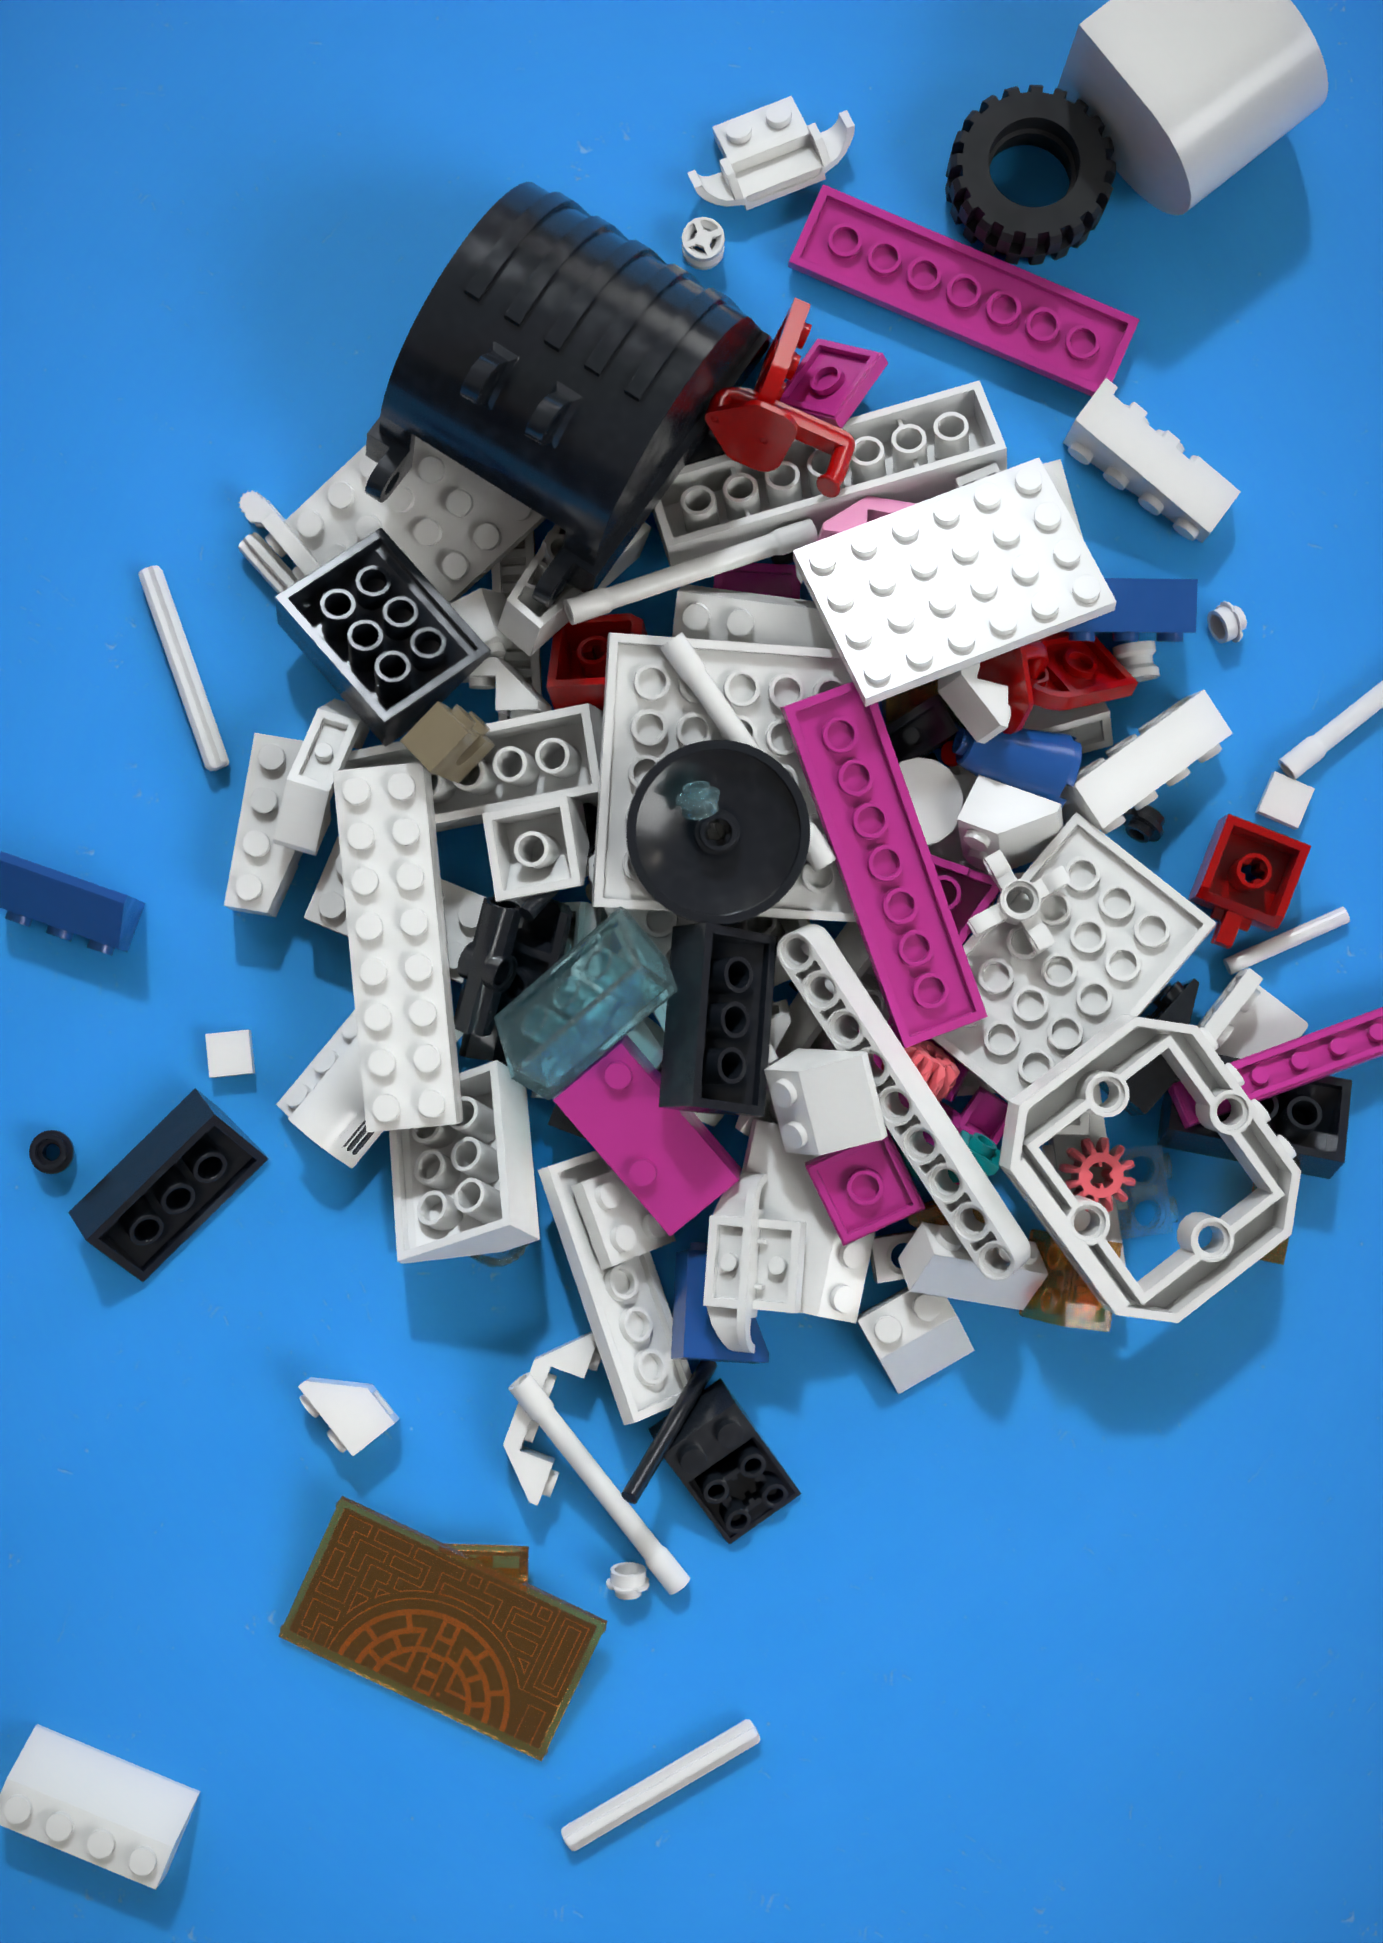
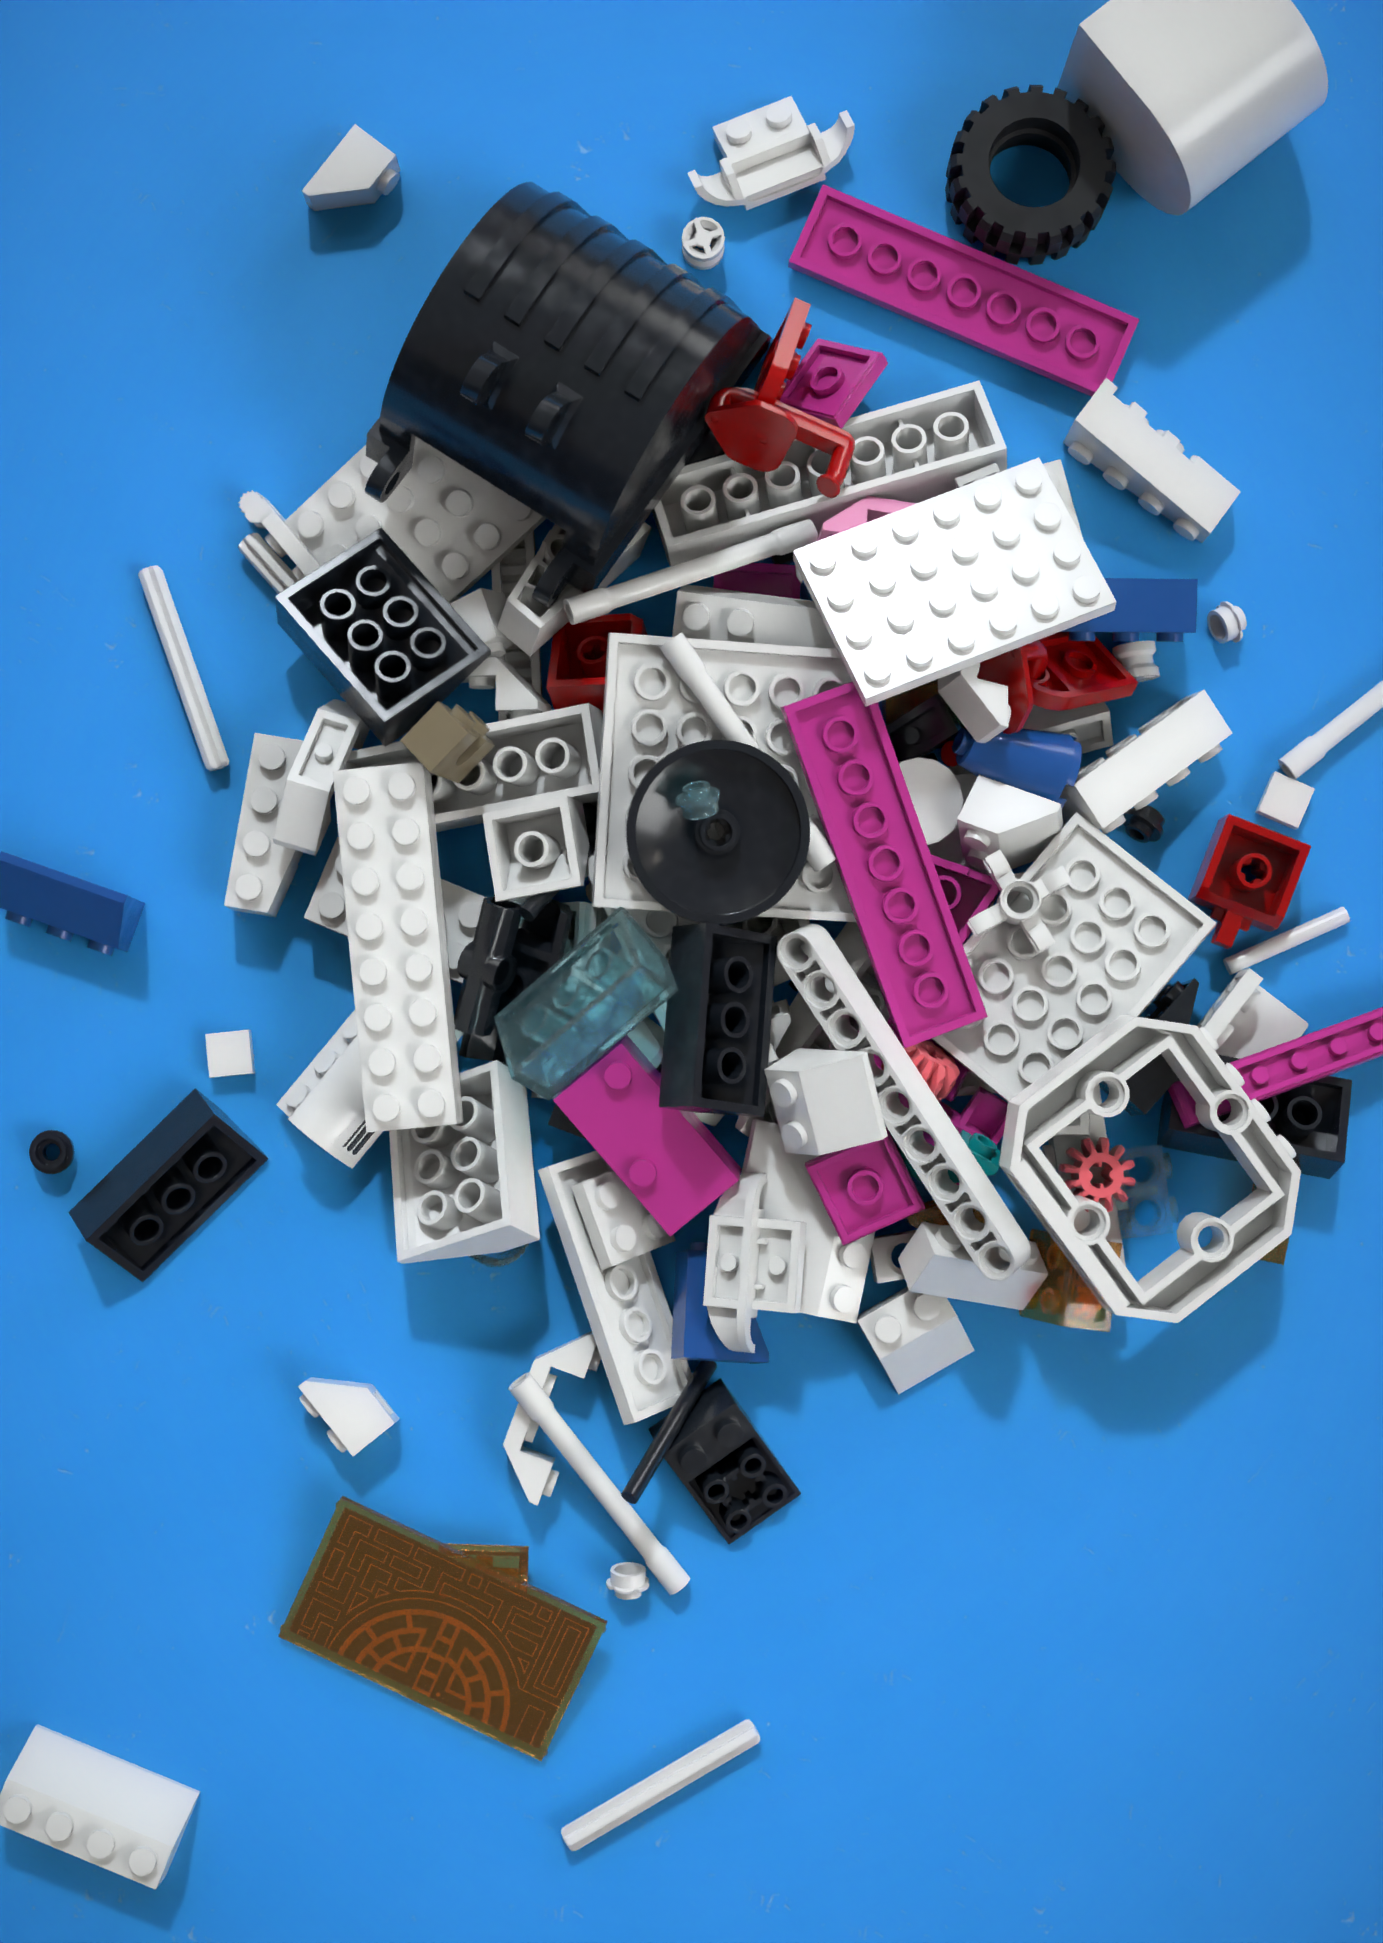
none -> white slope [302,124,401,211]

